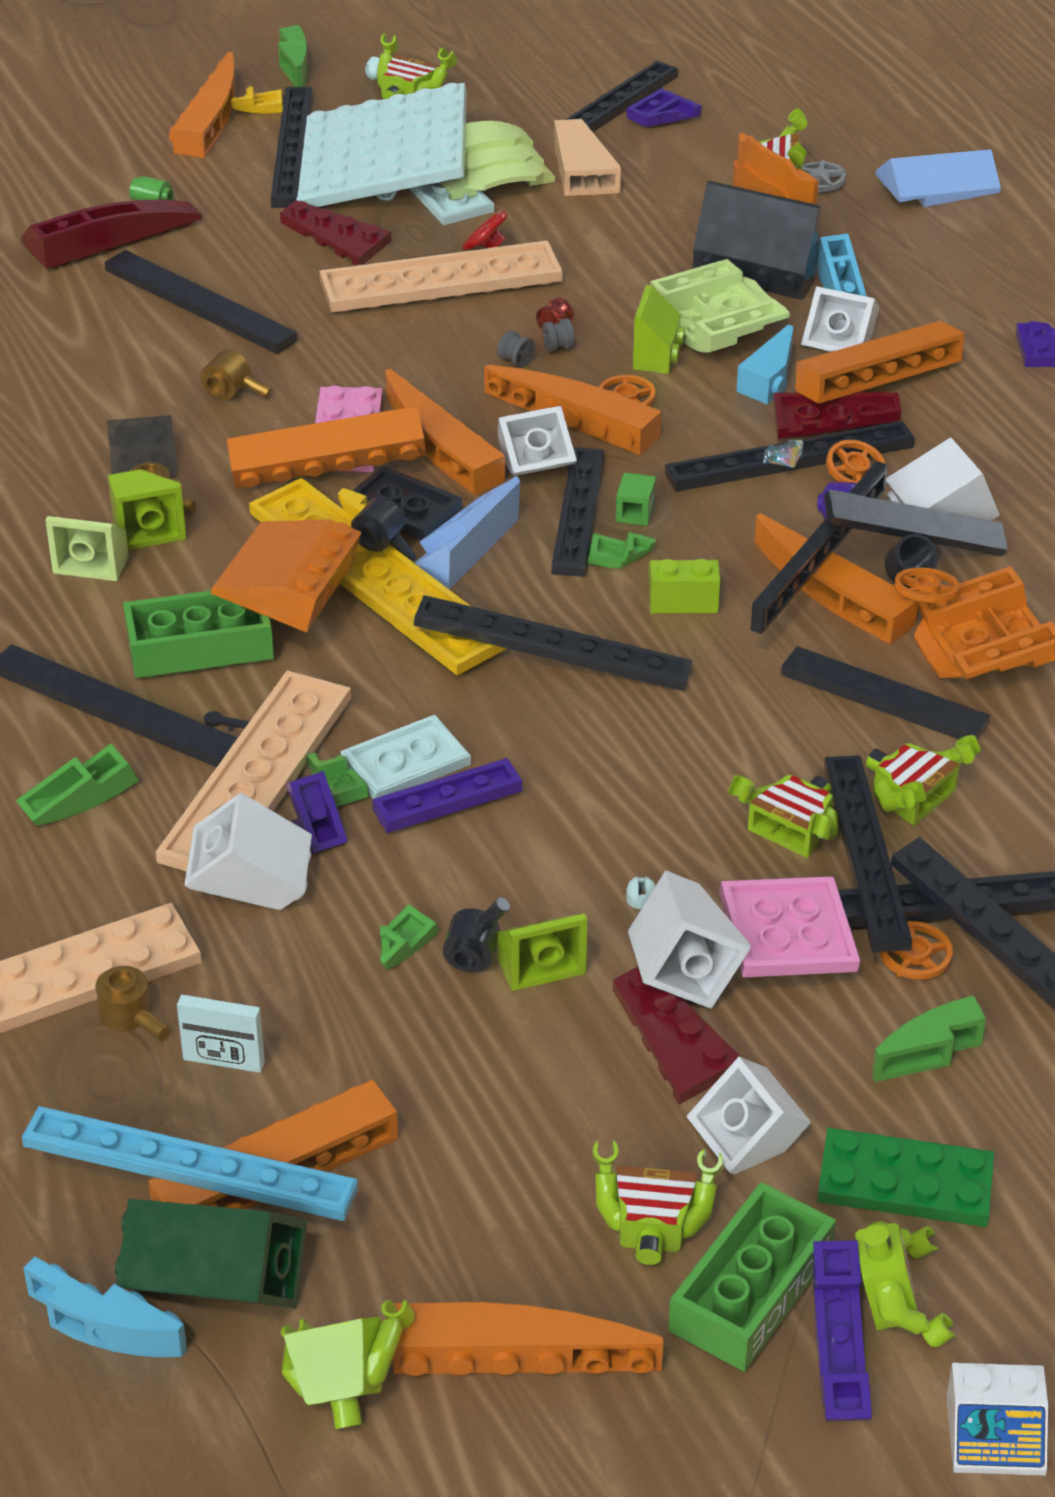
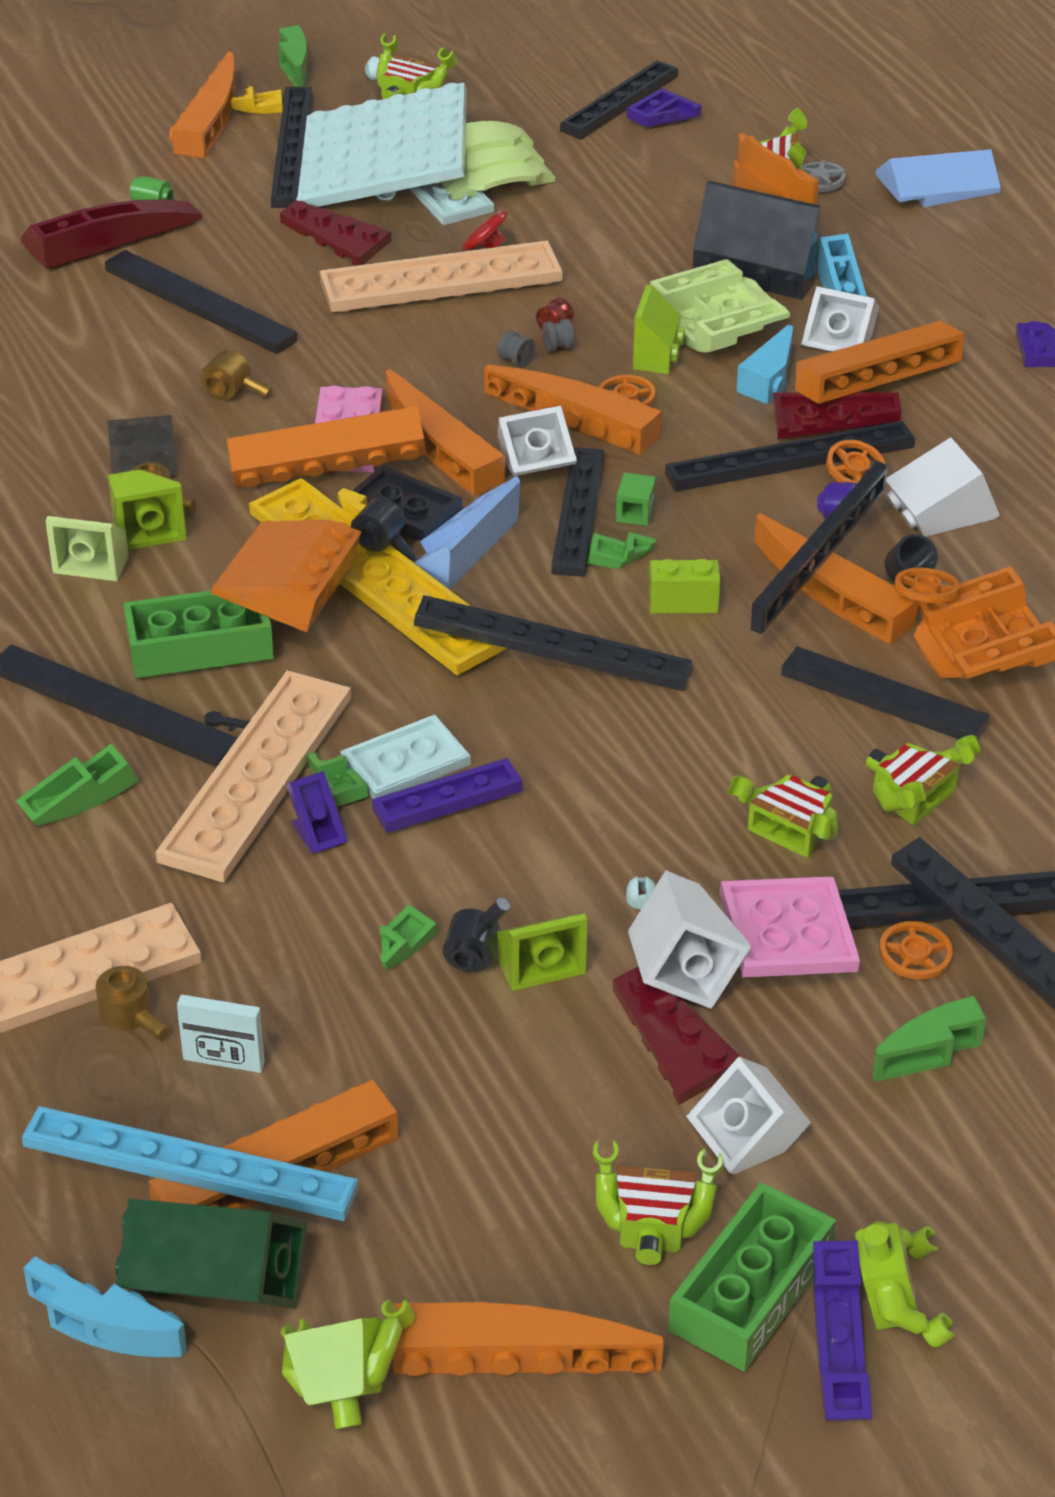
white slope [184,792,312,910] -> none
light nougat slope [554,119,621,196] -> none
clear light blue tile [763,440,804,468] -> none
green plate [817,1127,994,1227] -> none
tile [823,489,1008,556] -> none
black tile [824,755,912,952] -> none
slope [946,1363,1048,1476] -> none

